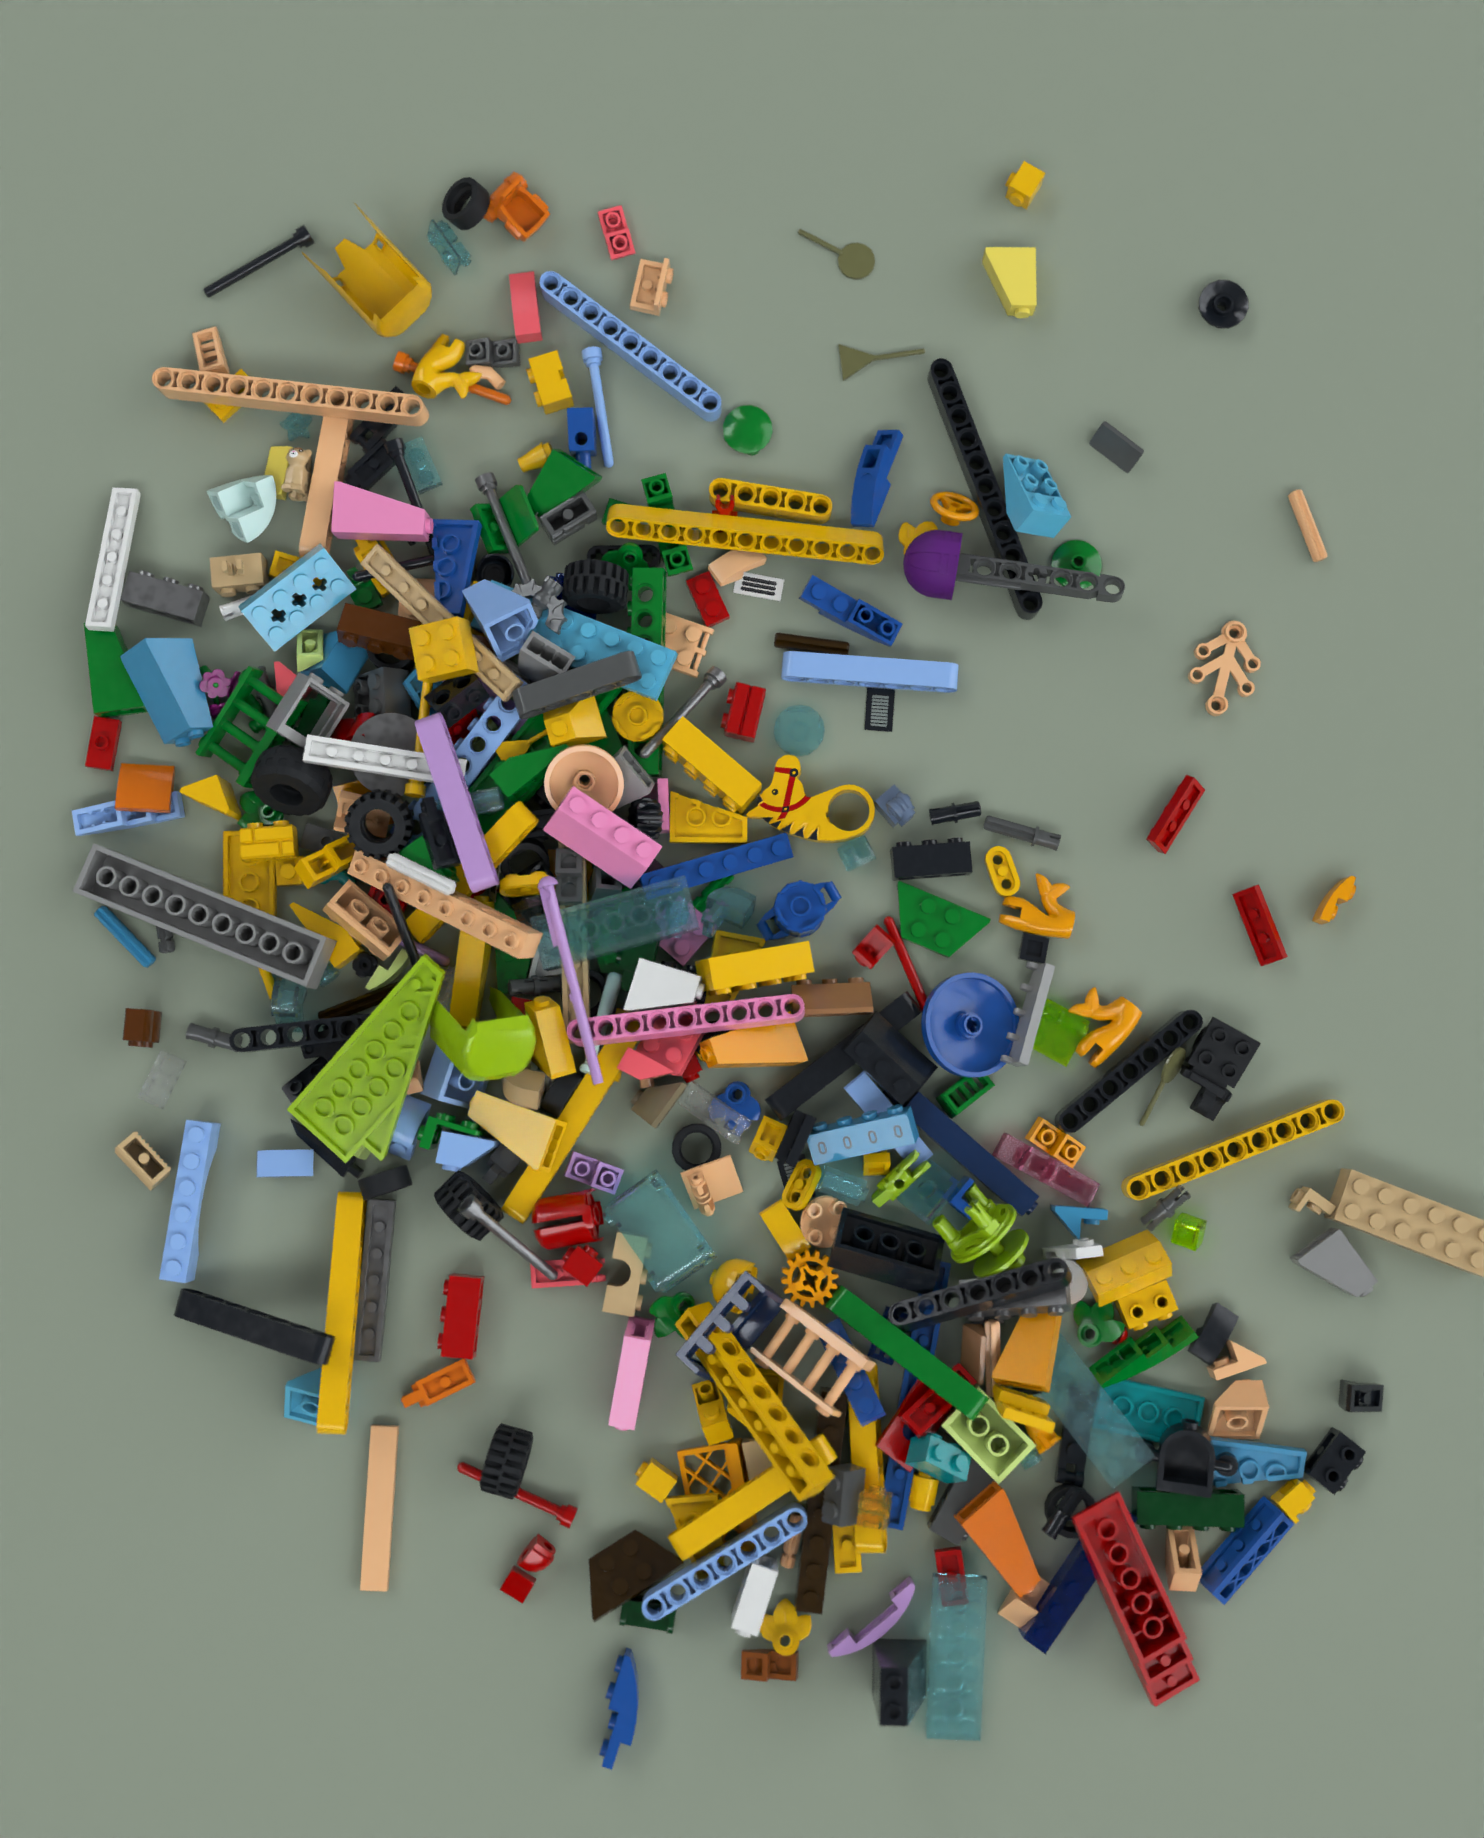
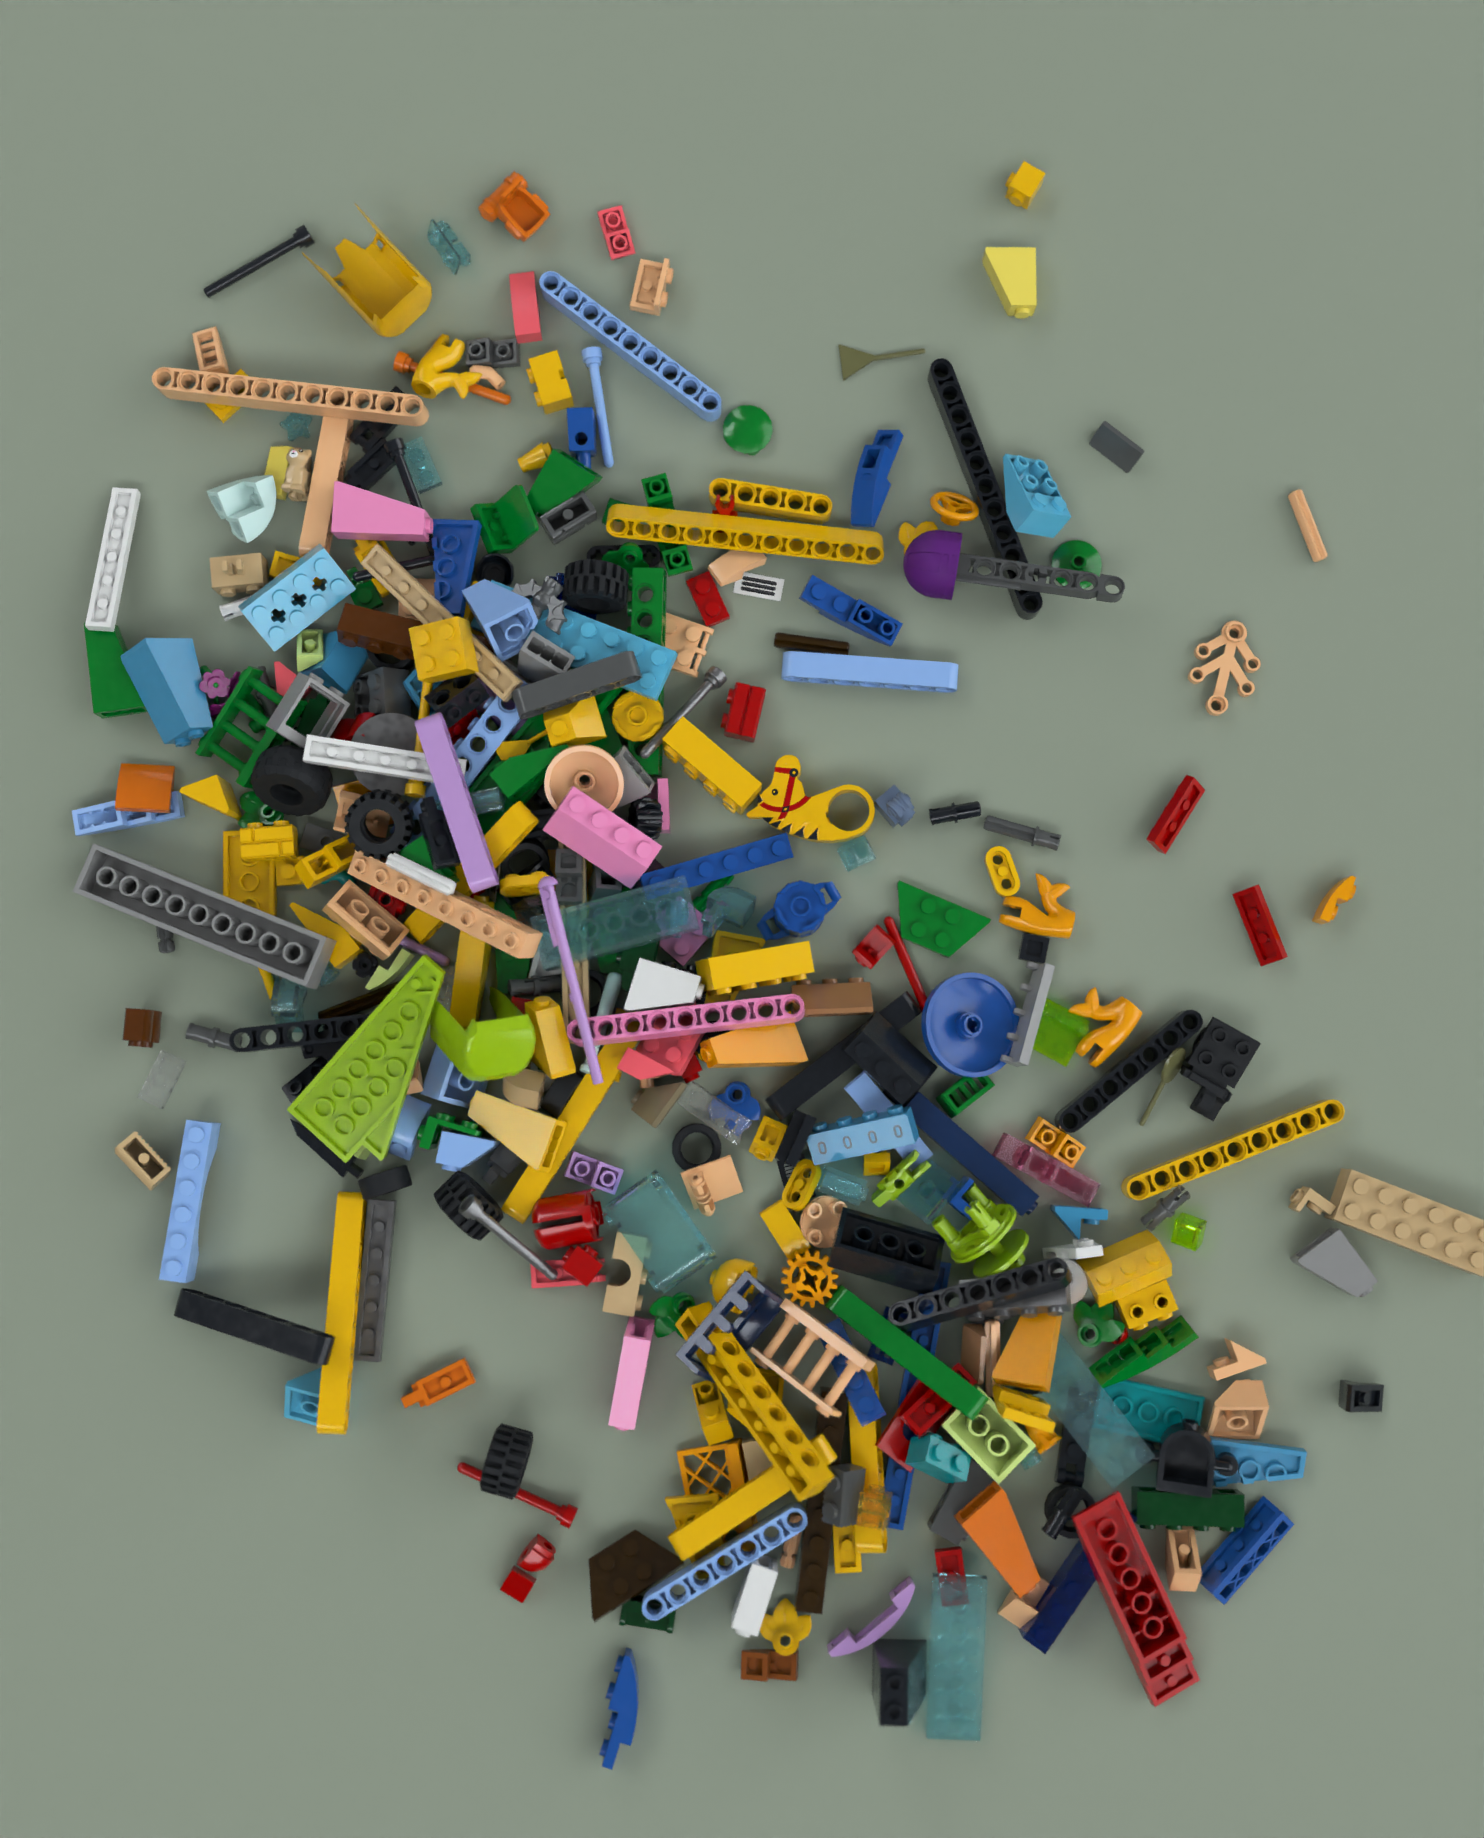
red plate [85,716,122,771] -> none
dark azure axle [94,906,156,968] -> none
flat silver brick [120,570,210,627] -> none
light blue slope [256,1149,314,1177] -> none
light nougat tile [360,1424,399,1592] -> none
black piece [382,883,420,967] -> none
red brick [437,1273,485,1360] -> none
black tyre [442,177,490,230] -> none
flat silver piece [475,472,531,585] -> none
yellow brick [635,1457,678,1504] -> none
yellow wing [670,791,747,844] -> none
clear light blue tile [774,705,825,757] -> none
olive piece [798,229,875,279] -> none
black sticker [864,687,895,732] -> none
black brick [890,838,973,881] -> none
yellow brick [909,1471,939,1512] -> none
black slope [1188,1302,1239,1365] -> none
black dish [1199,280,1249,329] -> none
yellow brick [1270,1479,1316,1524] -> none
black brick [1304,1427,1366,1495] -> none

